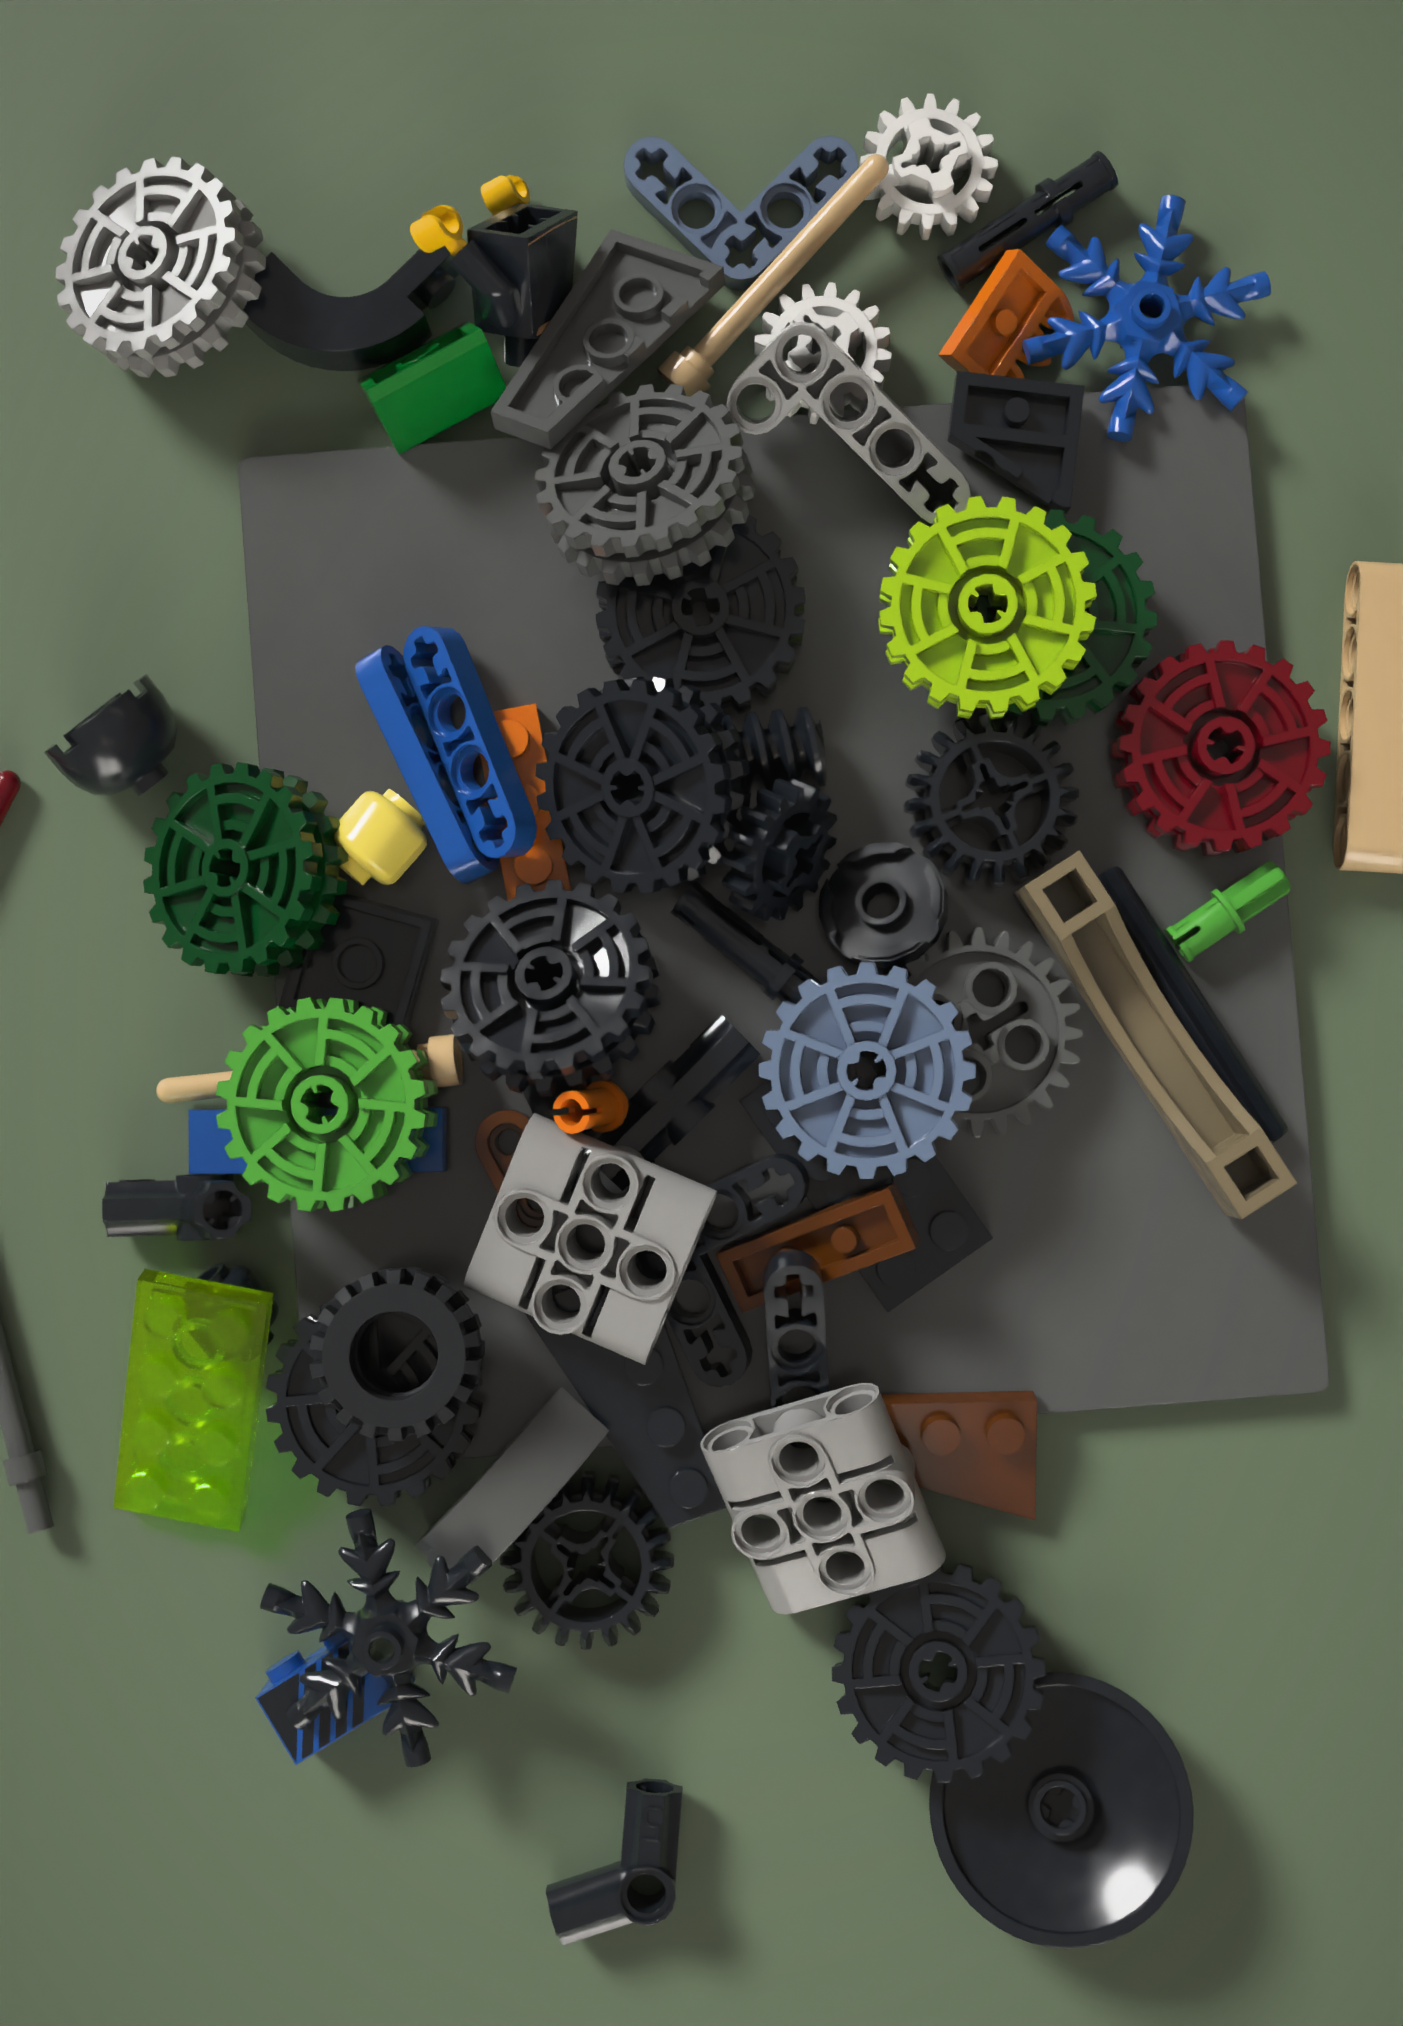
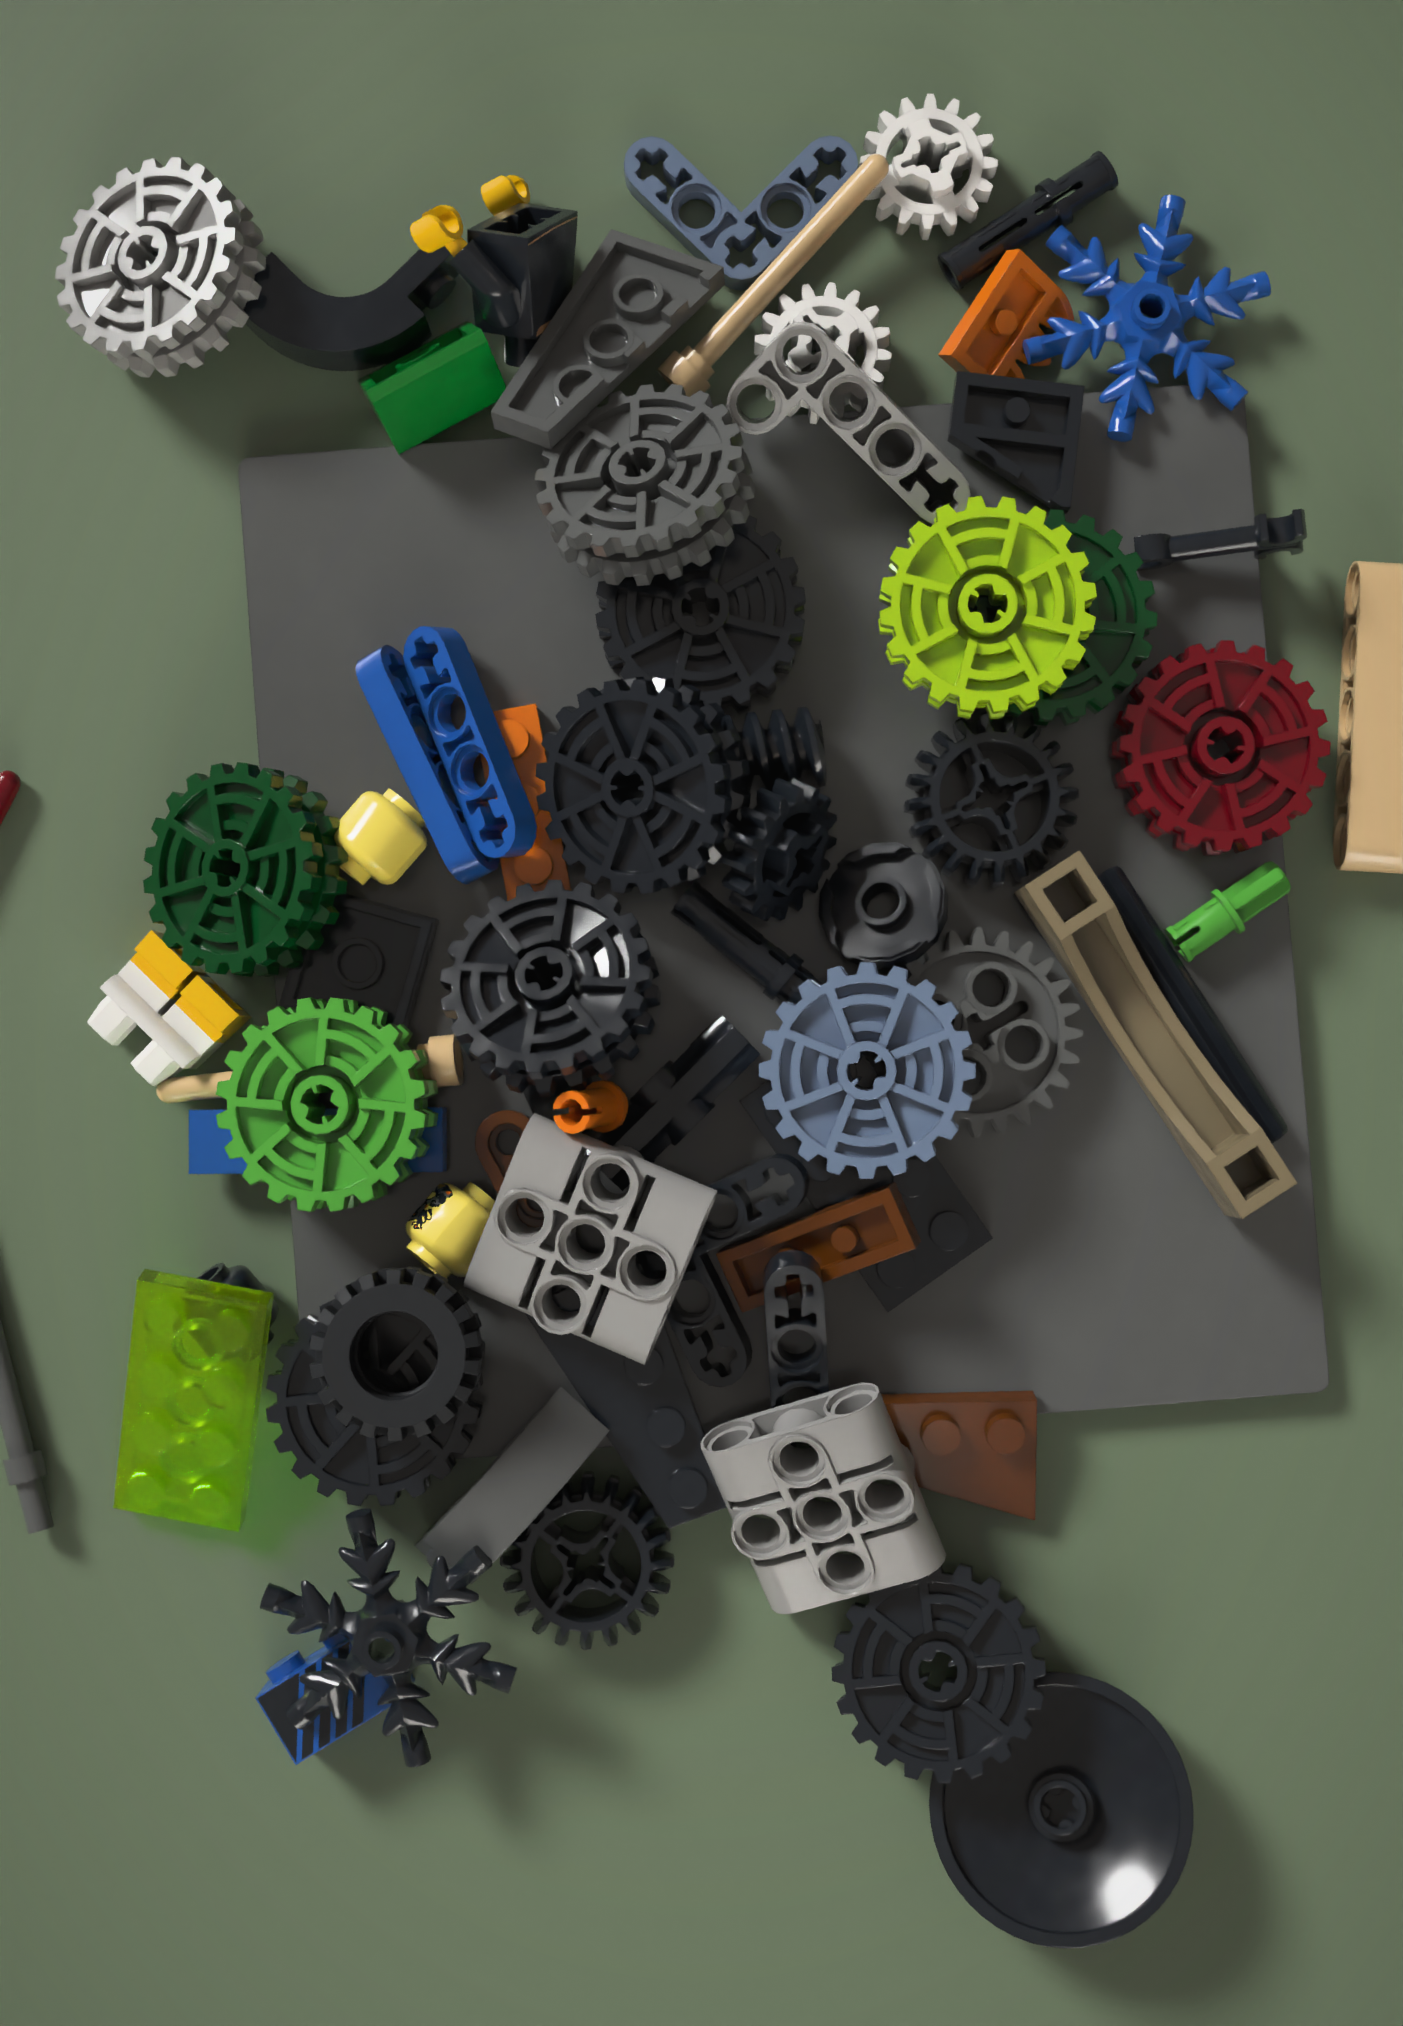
black cylinder [44,674,177,796] -> none
black piece [102,1174,252,1241] -> none
black piece [546,1778,683,1945] -> none
none -> hips [87,930,251,1086]
none -> light yellow head [406,1182,495,1279]
none -> black bar [1134,509,1307,571]

